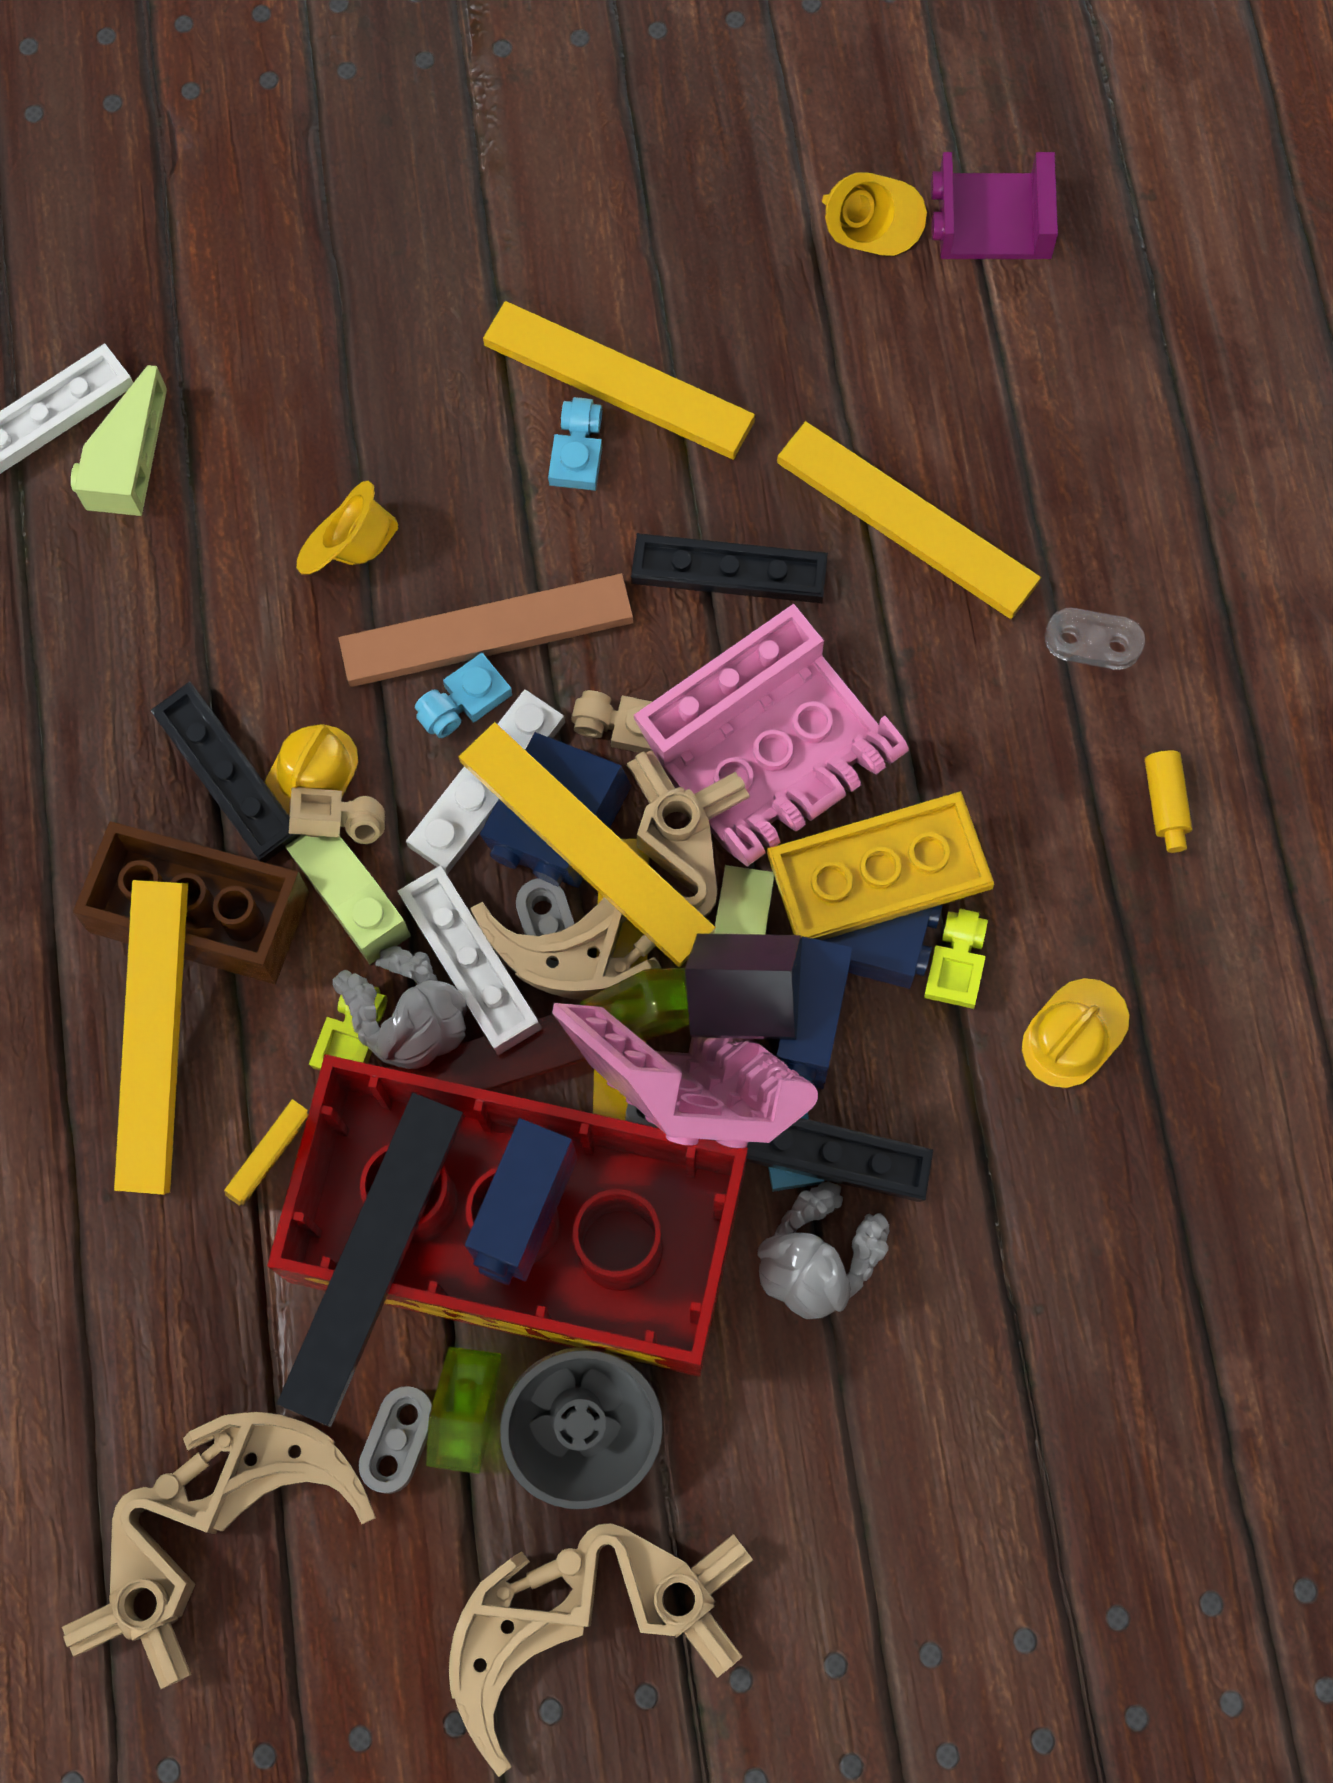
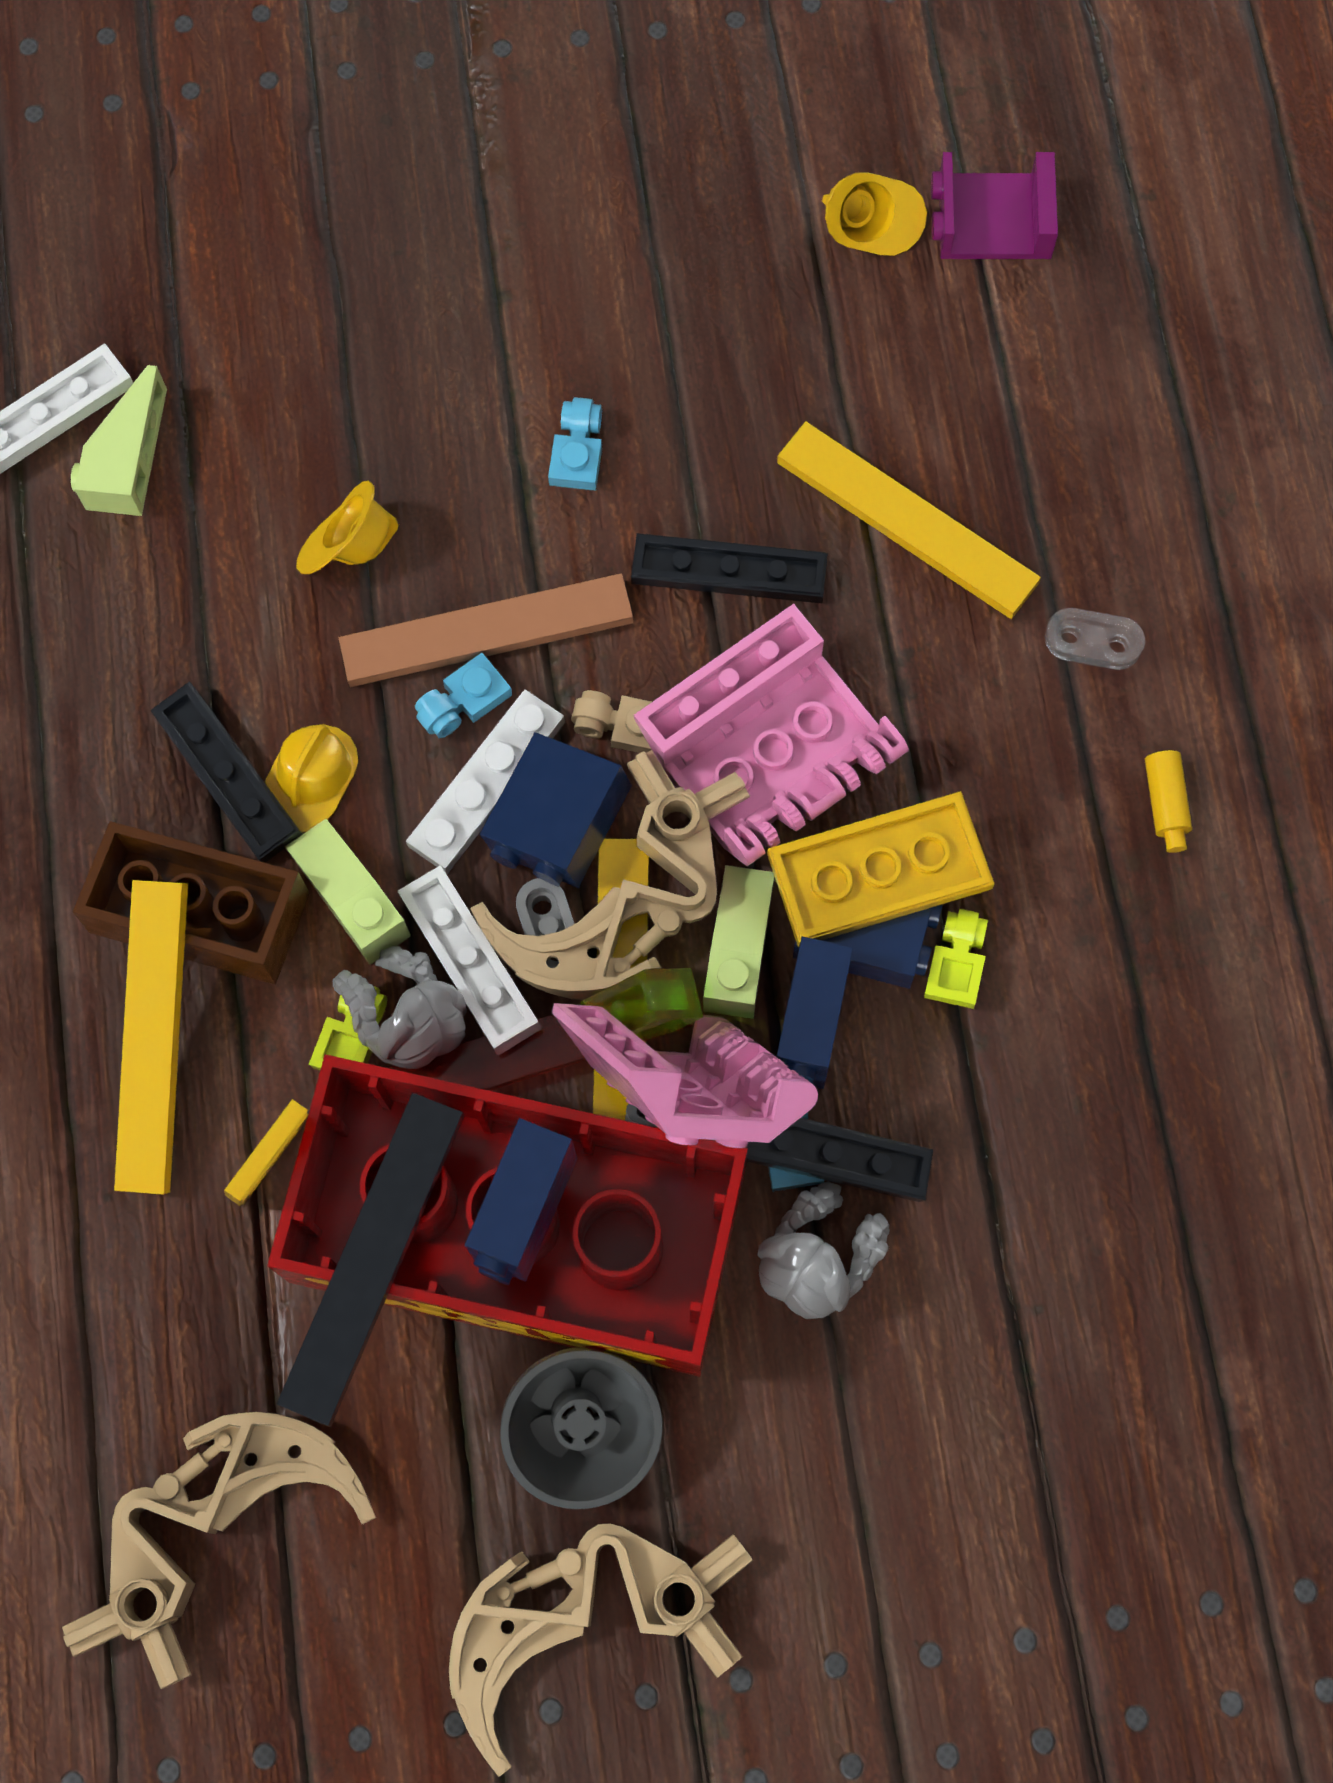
tan plate [288,787,385,844] -> none
light grey plate [359,1386,435,1494] -> none
clear neon green slope [426,1347,501,1474] -> none
yellow tile [459,722,716,968] -> none
yellow tile [483,301,755,460] -> none
black slope [685,933,802,1040] -> none
yellow piece [1022,978,1129,1088] -> none

